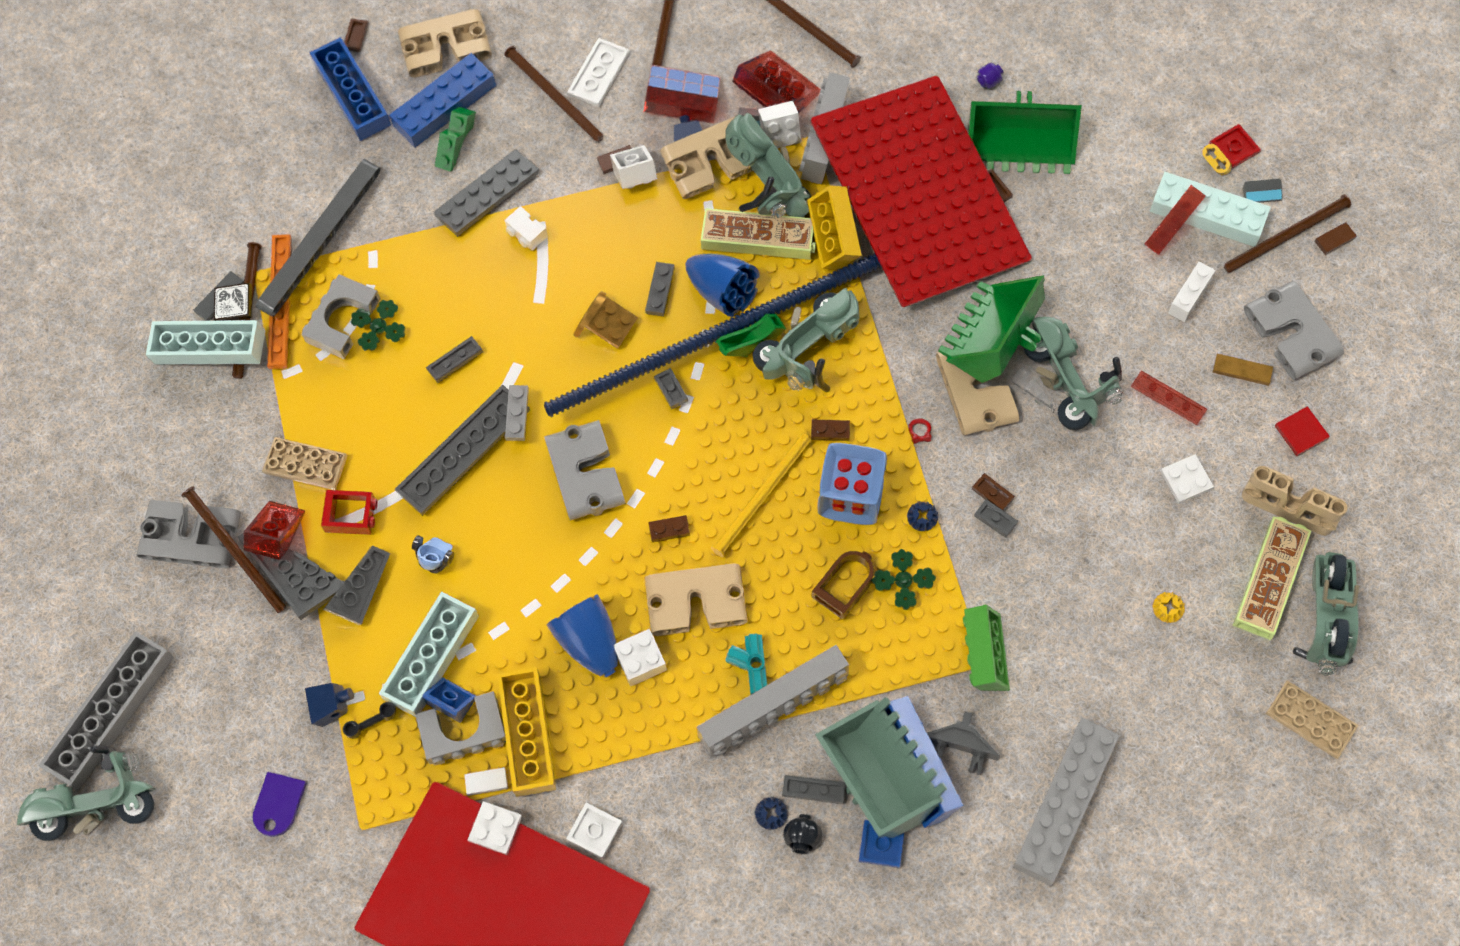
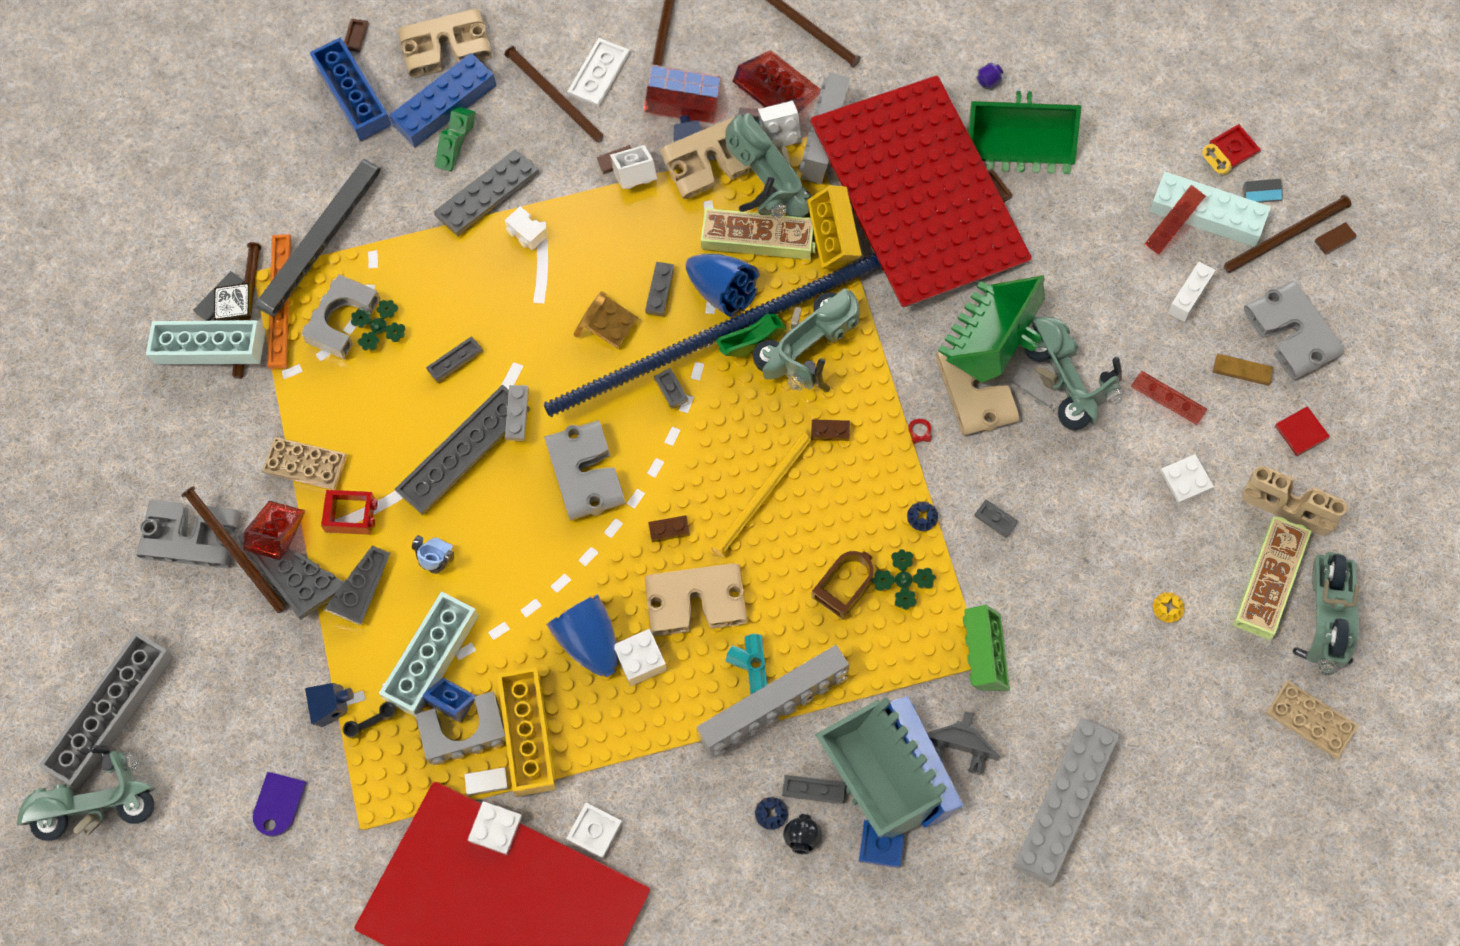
medium blue piece [817,443,887,525] -> none
reddish brown plate [972,473,1015,511] -> none

